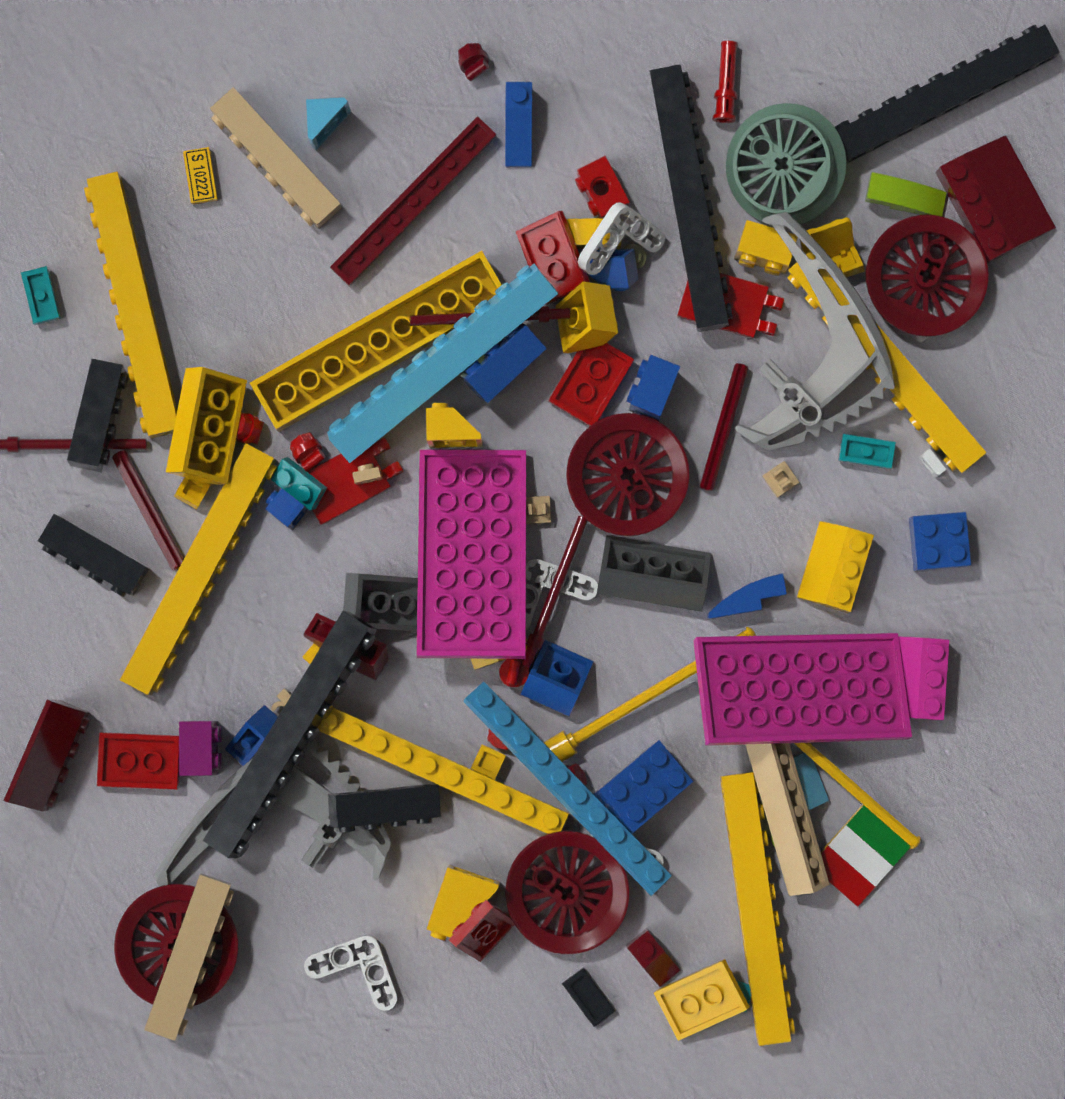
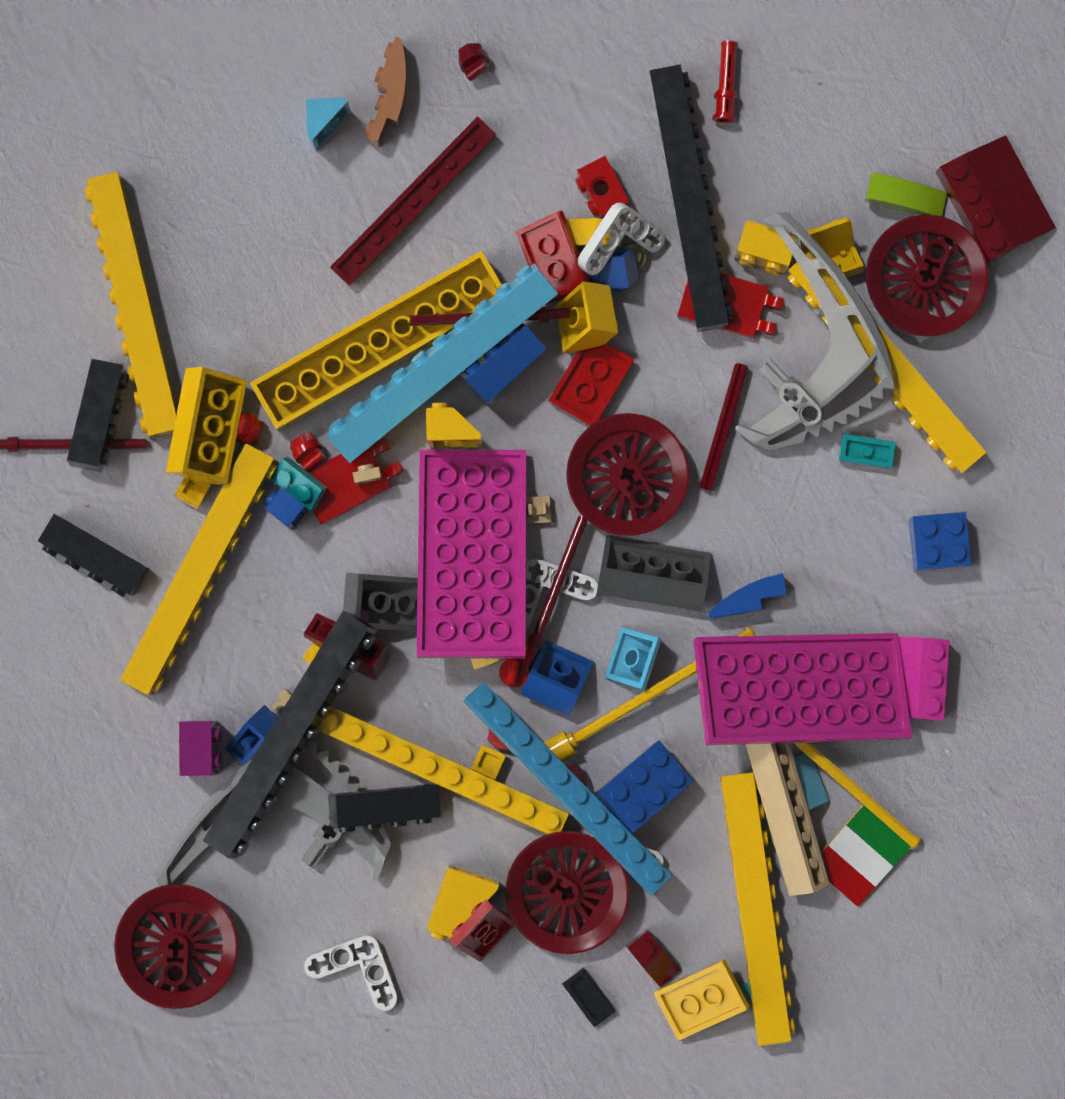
dark red slope [3,699,91,812] -> none
teal plate [21,266,61,325] -> none
red plate [97,732,179,790] -> none
dark red axle [112,450,184,571] -> none
tan brick [144,873,234,1041] -> none
yellow tile [183,147,218,205] -> none
tan brick [210,87,342,229] -> none
blue slope [505,82,532,167] -> none
blue brick [626,354,681,421] -> none
sand green piece [726,103,847,225] -> none
tan tile [762,461,800,498] -> none
yellow slope [797,521,874,613] -> none
black brick [808,24,1060,169] -> none
white tile [919,449,946,477] -> none
none -> nougat slope [365,37,407,147]
none -> medium azure slope [605,627,662,690]

